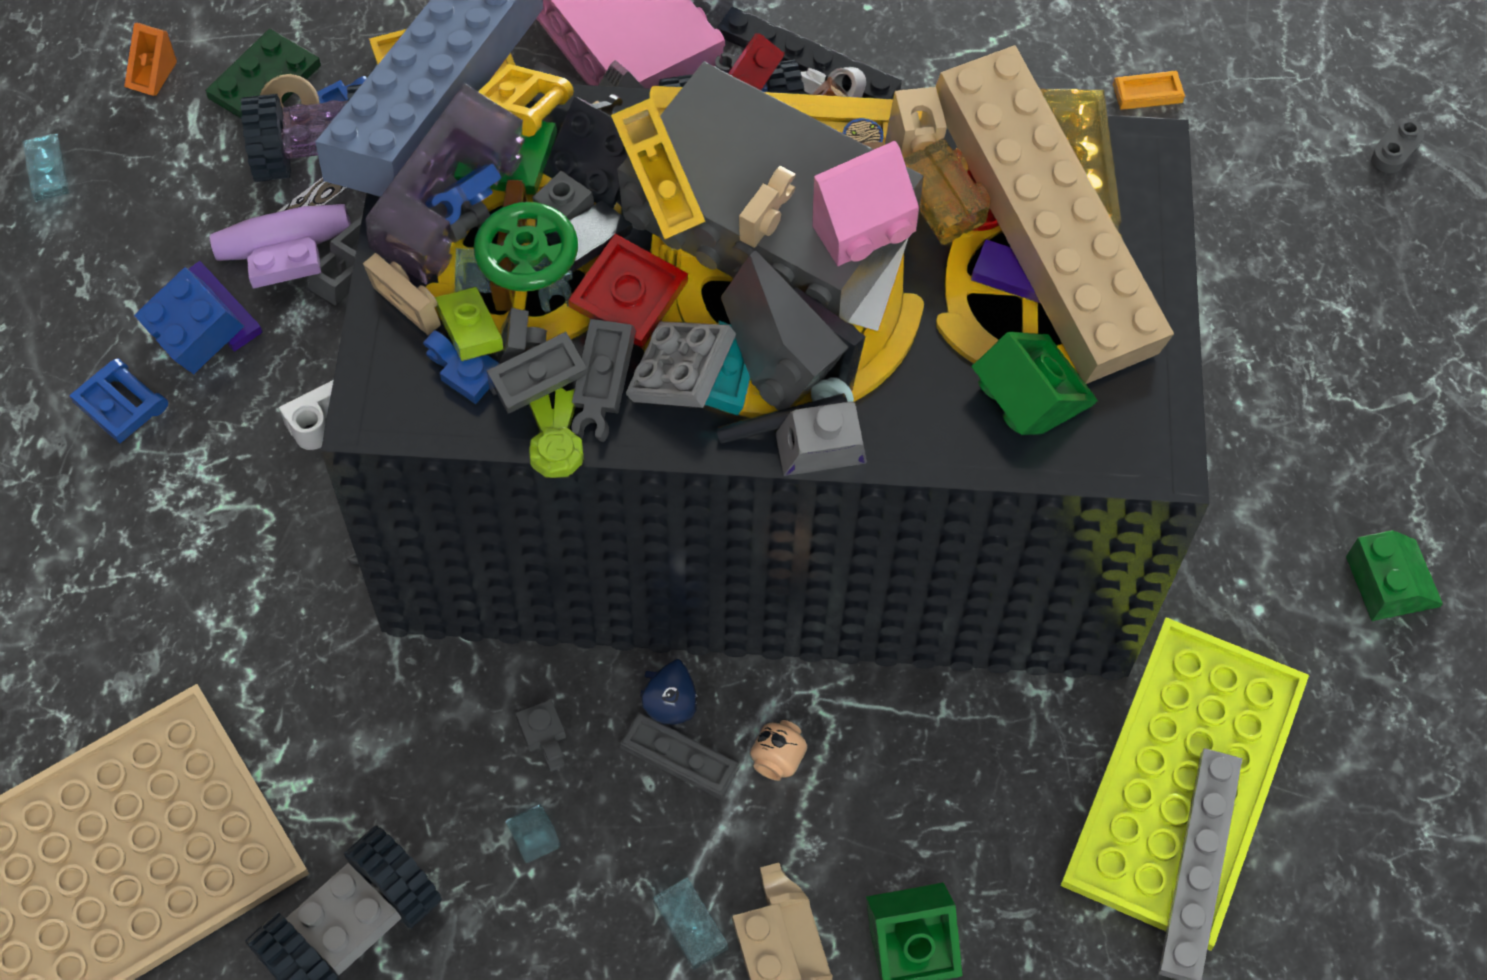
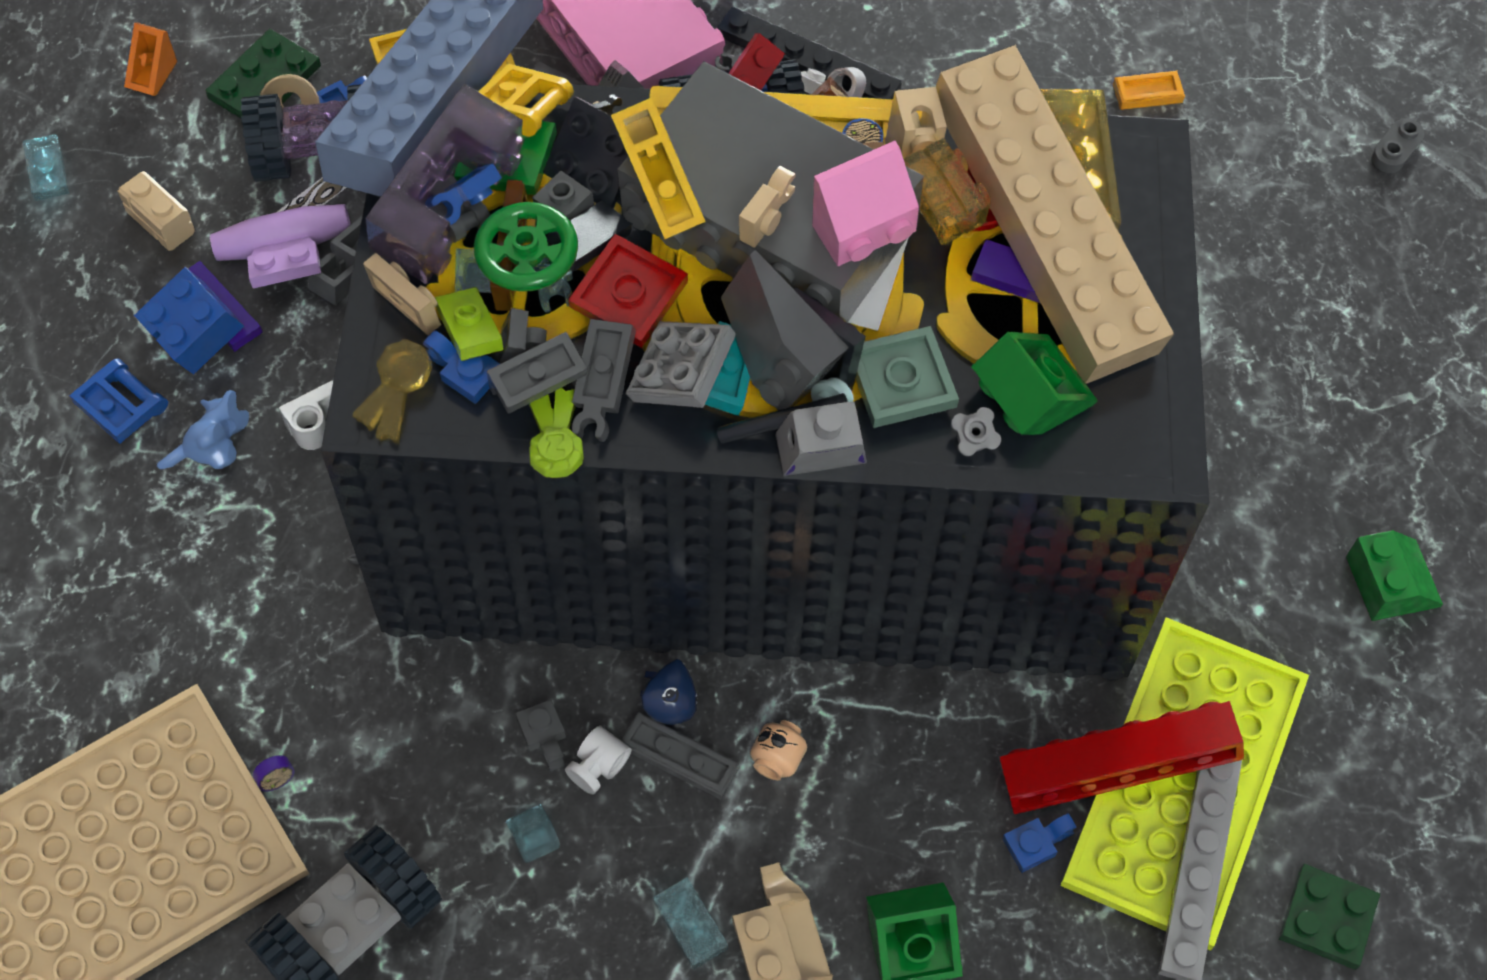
none -> tan brick [118,171,195,251]
none -> medium blue animal [157,390,249,469]
none -> tile [252,755,295,792]
none -> clear yellow piece [352,339,432,443]
none -> white piece [565,725,632,795]
none -> sand green plate [855,326,959,428]
none -> light grey plate [951,407,1001,456]
none -> red brick [999,701,1244,815]
none -> blue plate [1003,813,1077,873]
none -> dark green plate [1279,864,1381,970]

